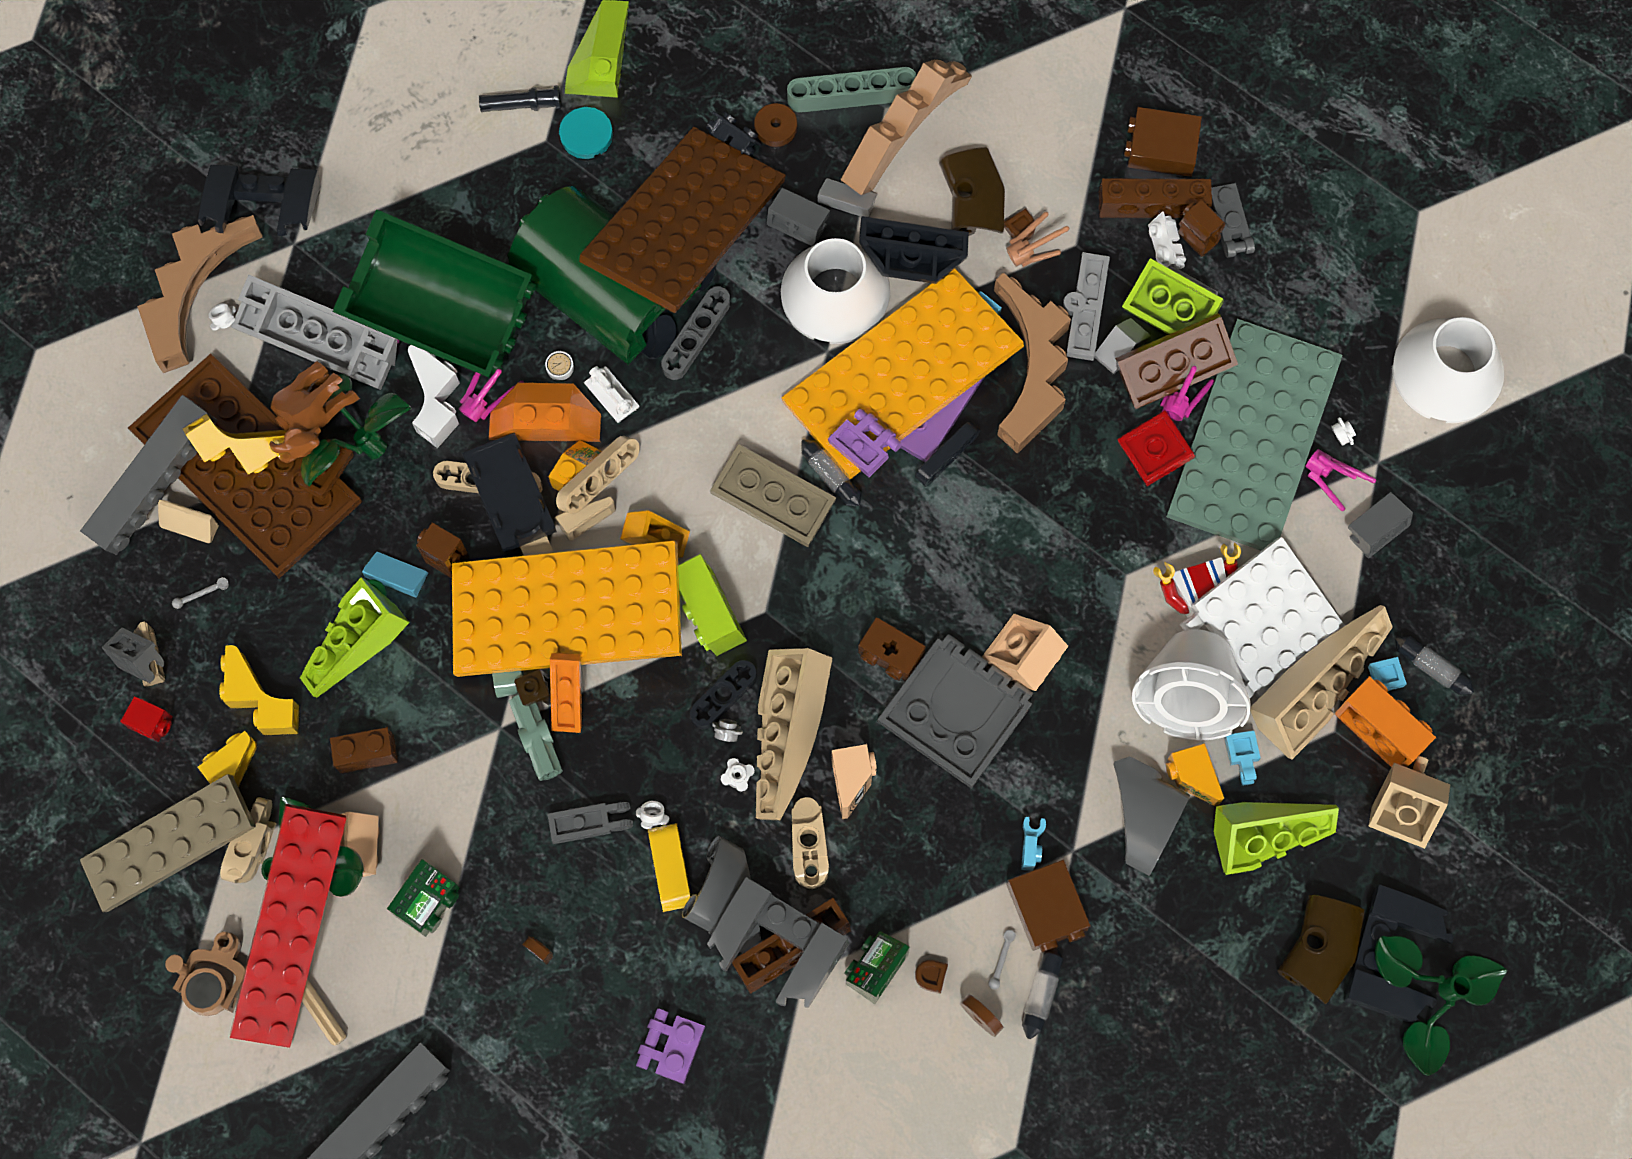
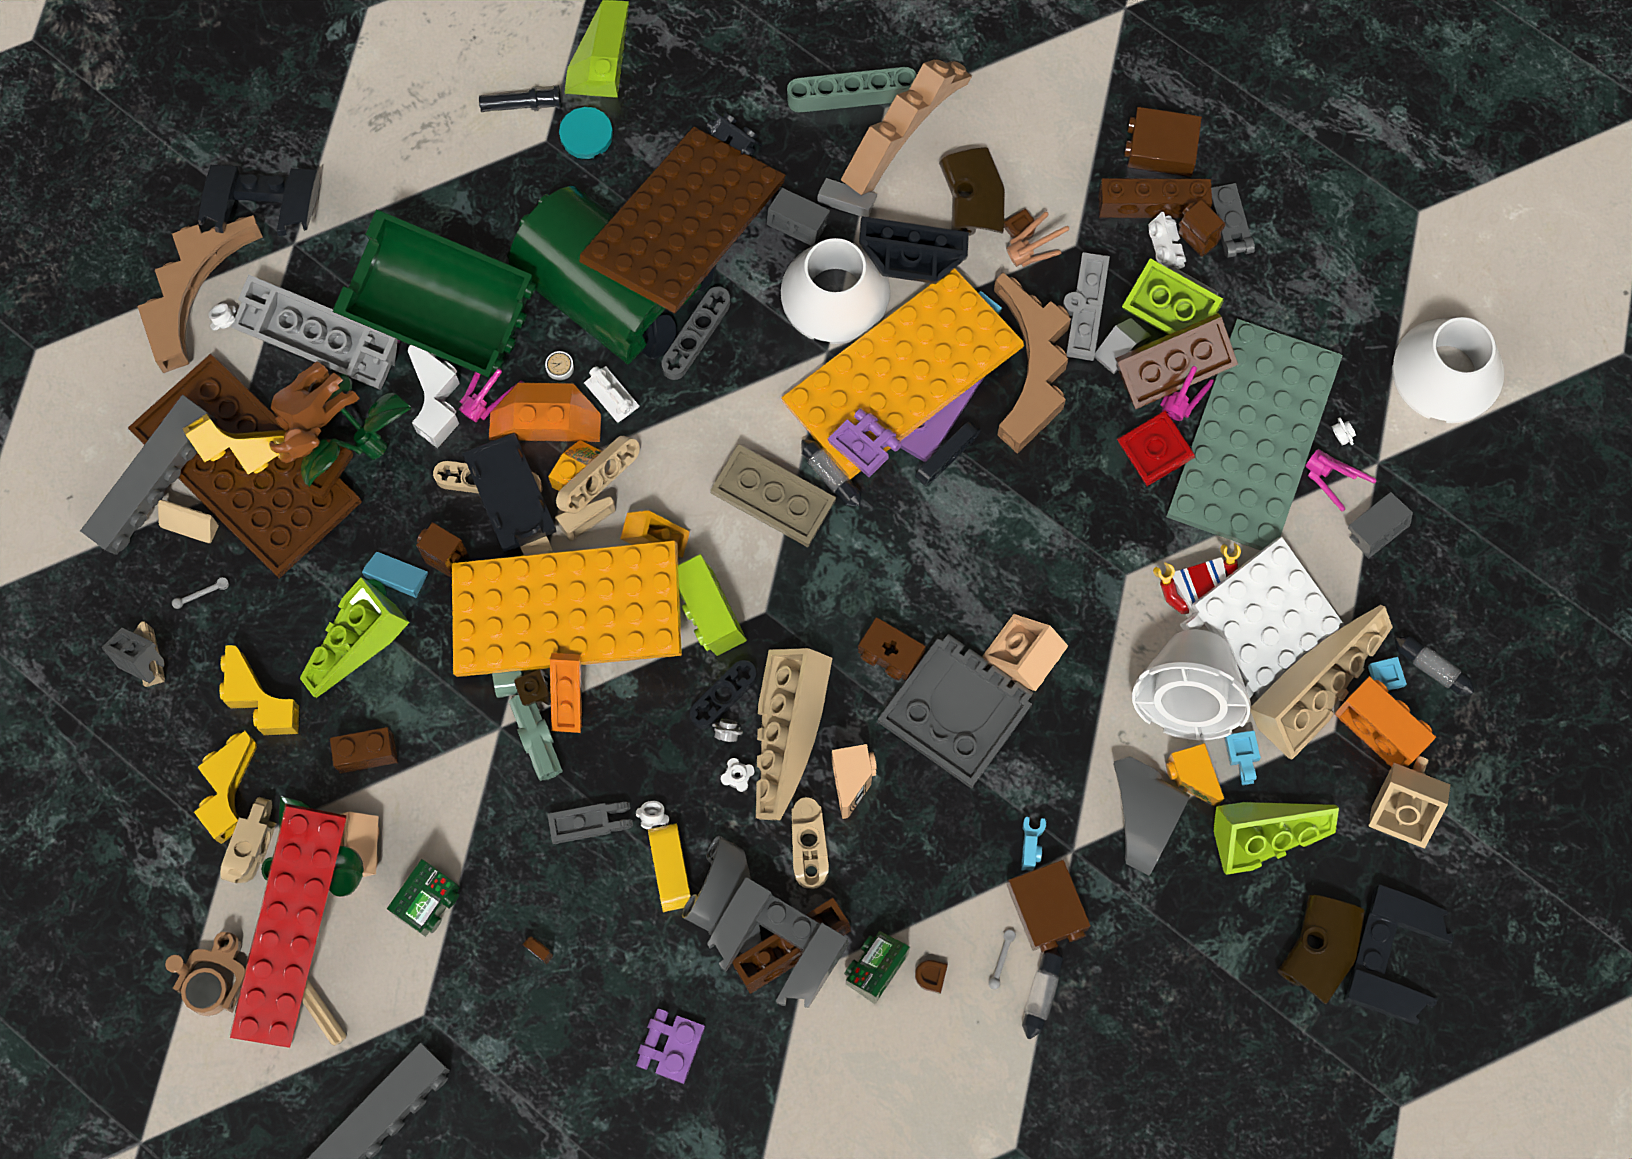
dark tan plate [80,774,256,912] -> none
red brick [120,696,172,742] -> none
reddish brown piece [754,103,797,147] -> none
reddish brown piece [960,994,1004,1037] -> none
dark green plant [1375,936,1507,1076] -> none

